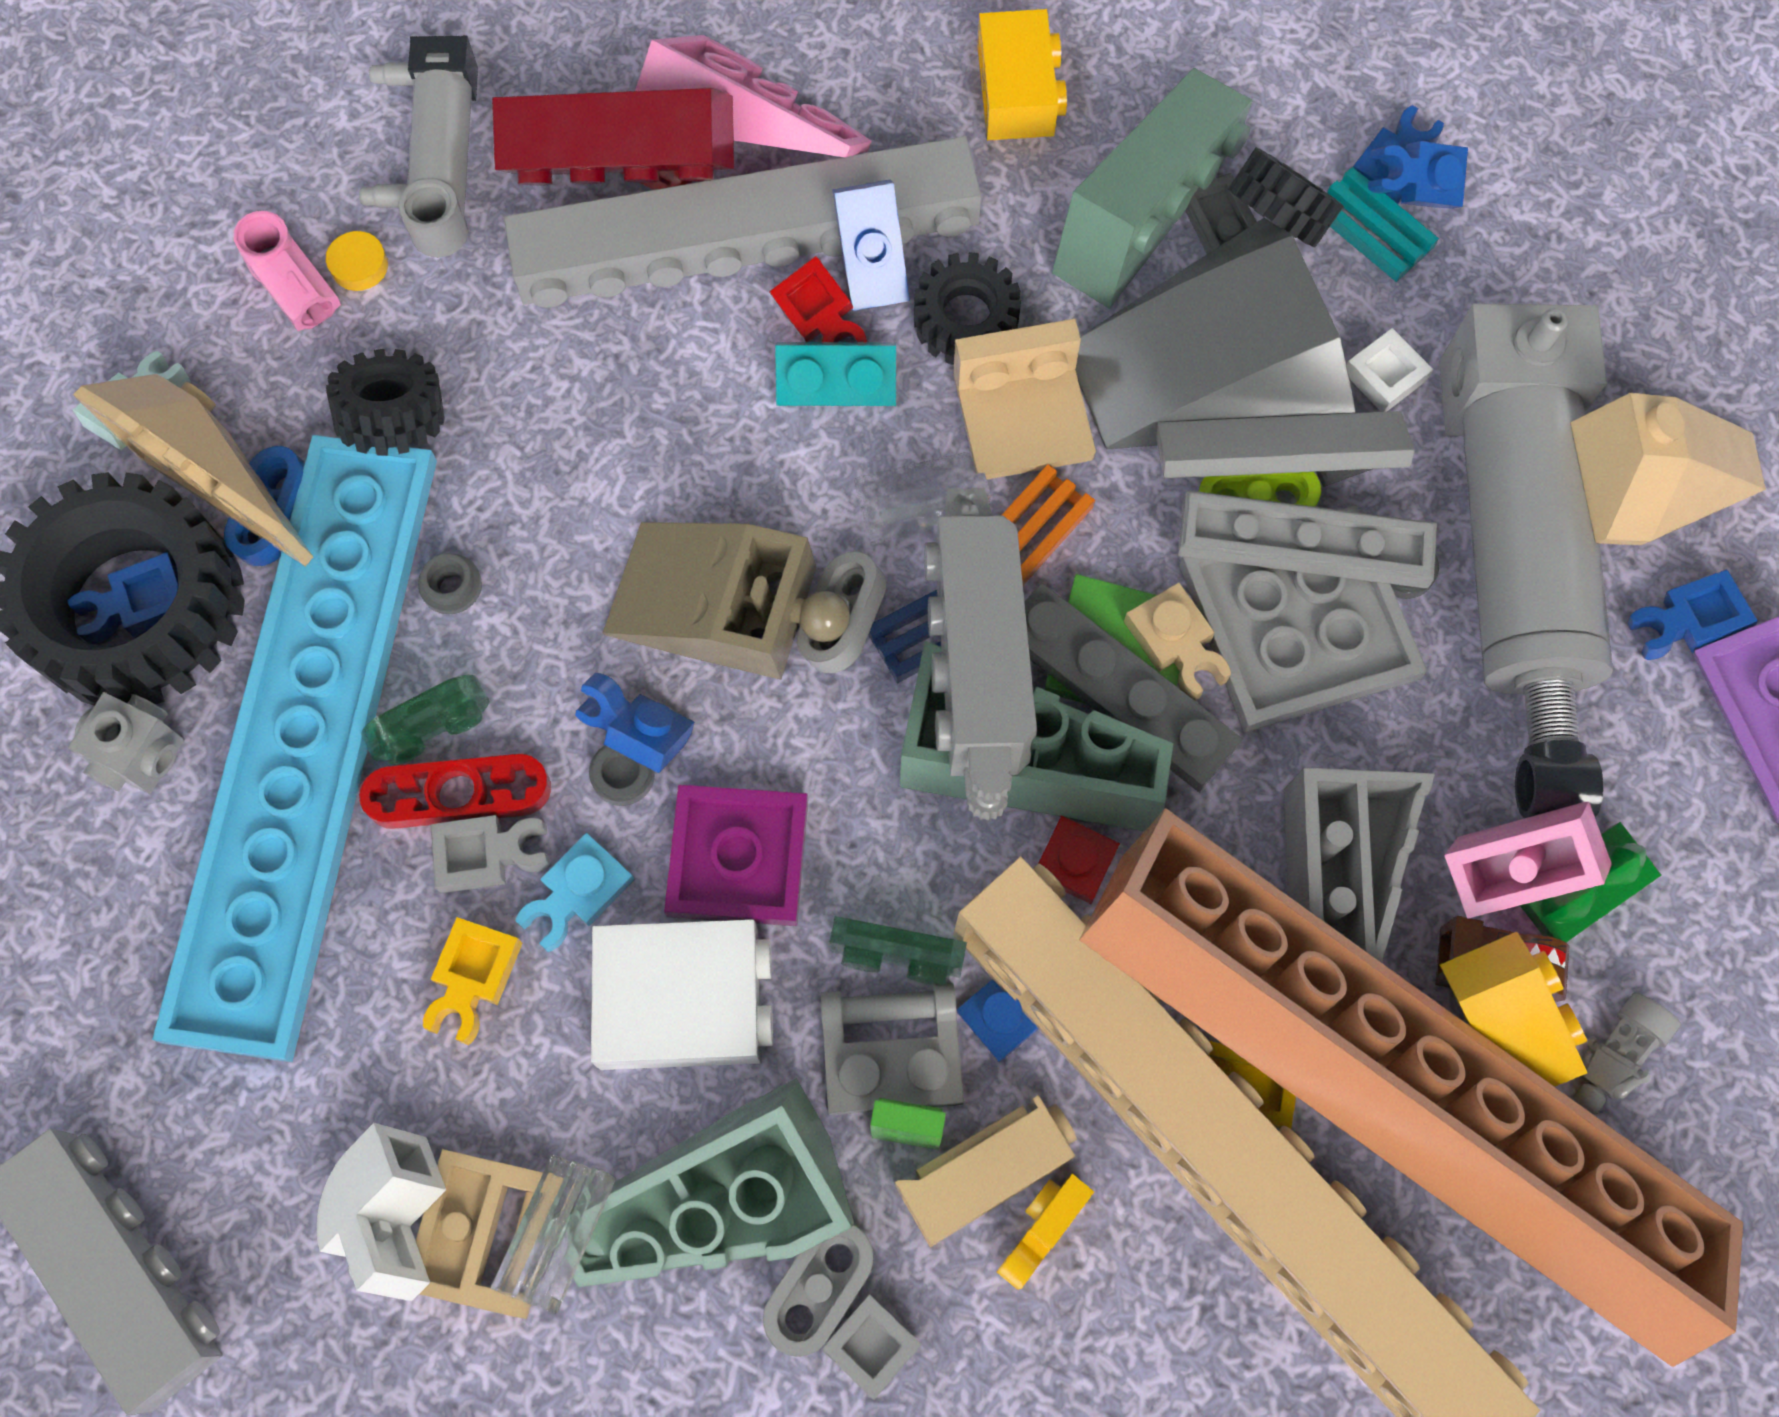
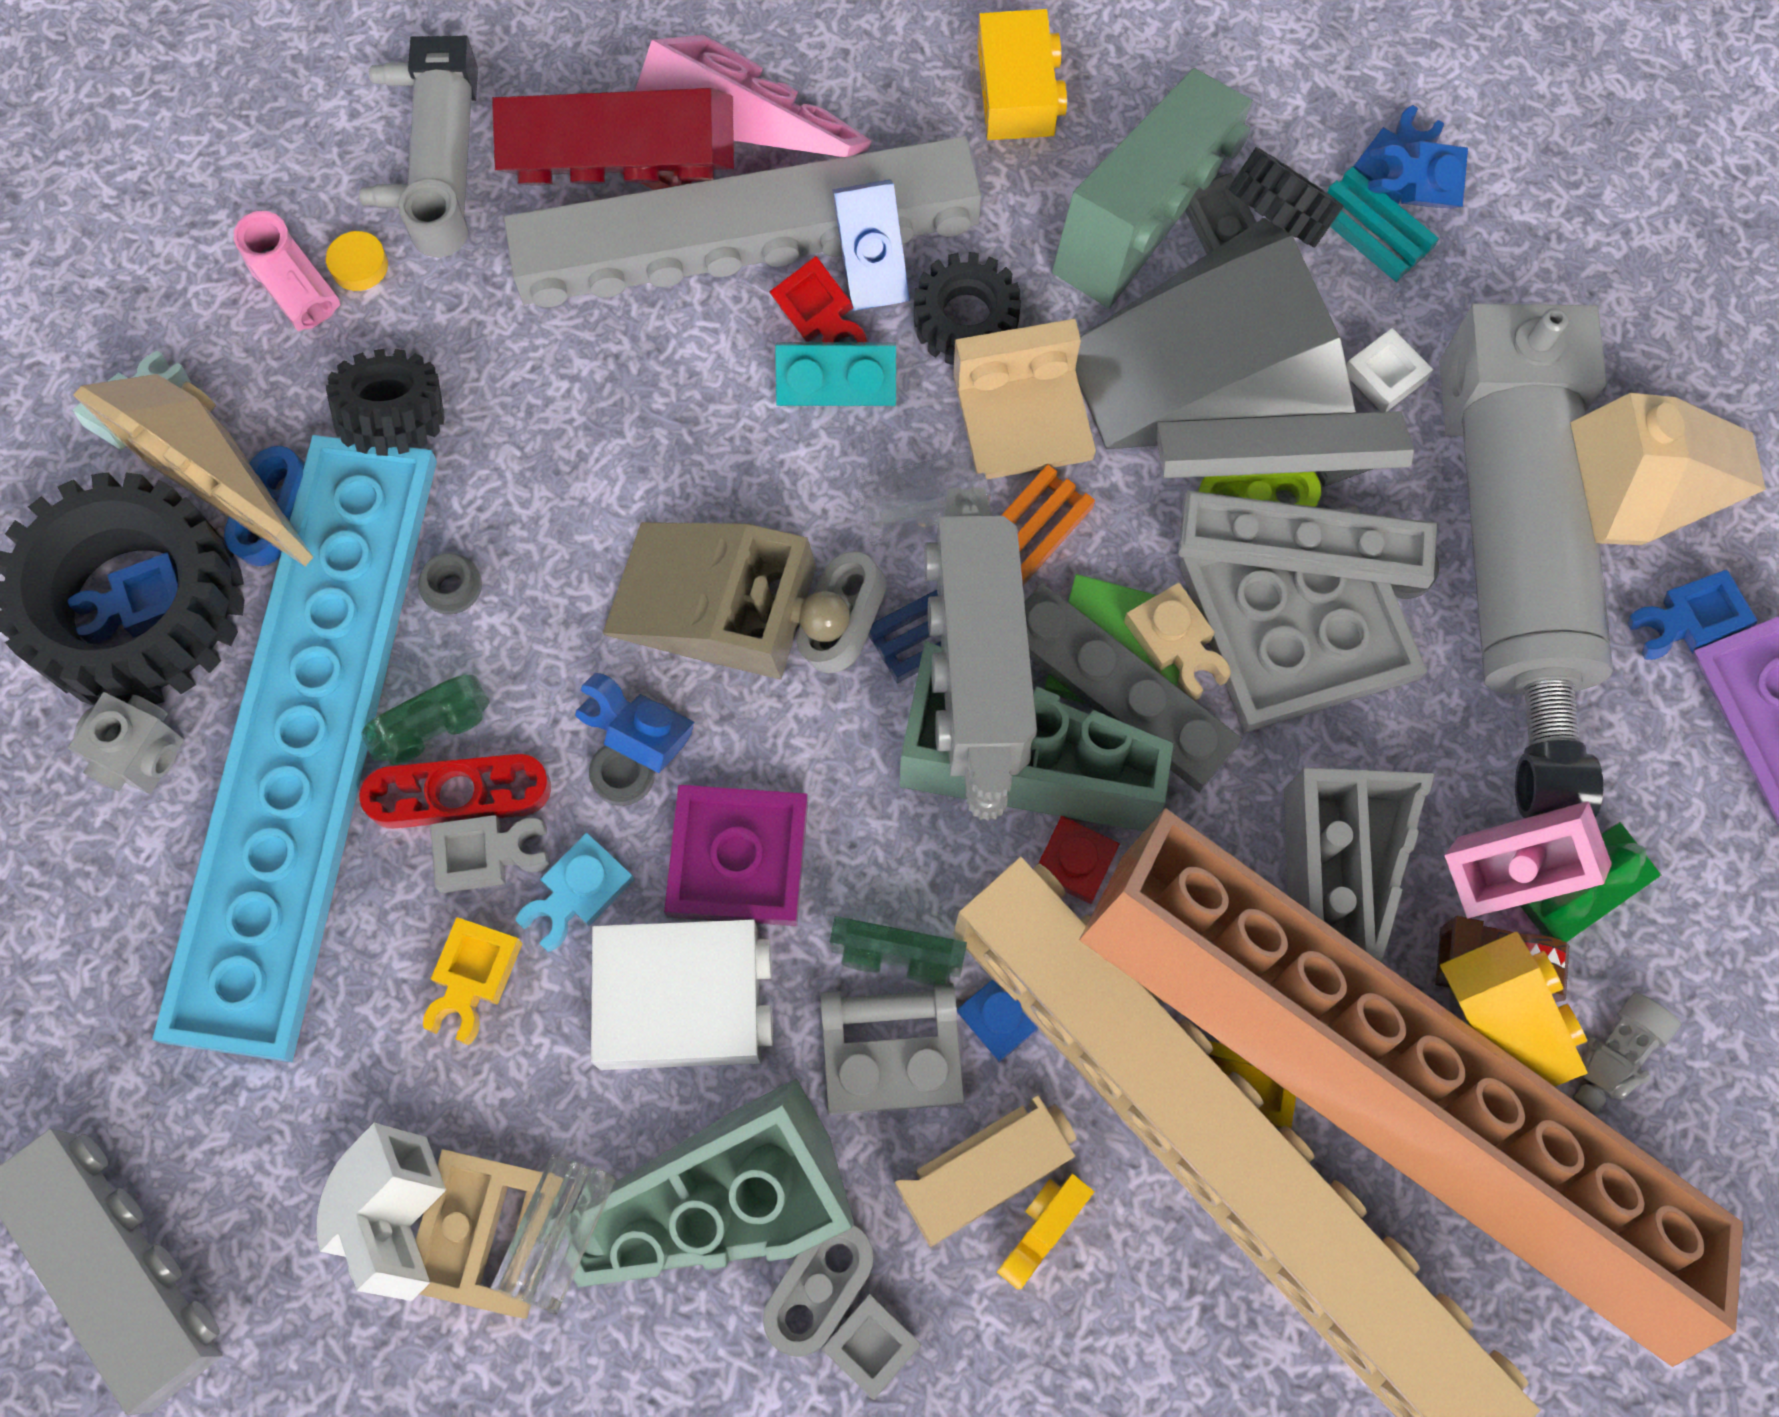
bright green tile [870,1098,946,1150] -> none

